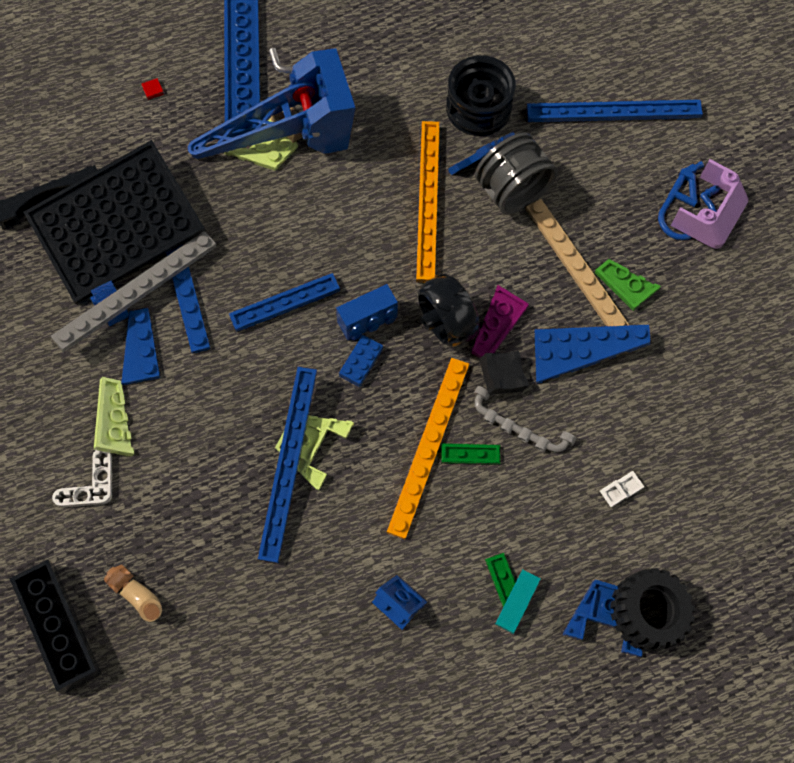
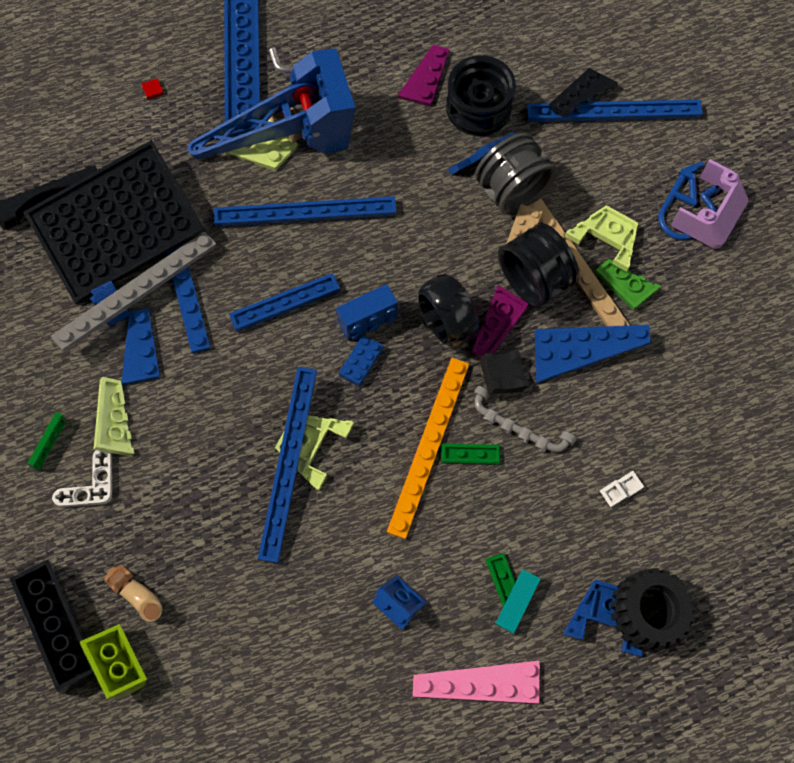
light orange plate [416,121,439,283] -> none
none -> green tile [27,412,67,471]
none -> lime slope [80,624,147,700]
none -> blue plate [214,196,396,227]
none -> magenta wing [398,44,450,107]
none -> bright pink wing [413,661,540,704]
none -> black wheel [498,222,580,308]
none -> tan piece [506,204,542,244]
none -> black wing [549,68,618,116]
none -> yellowish green wing [564,205,638,272]

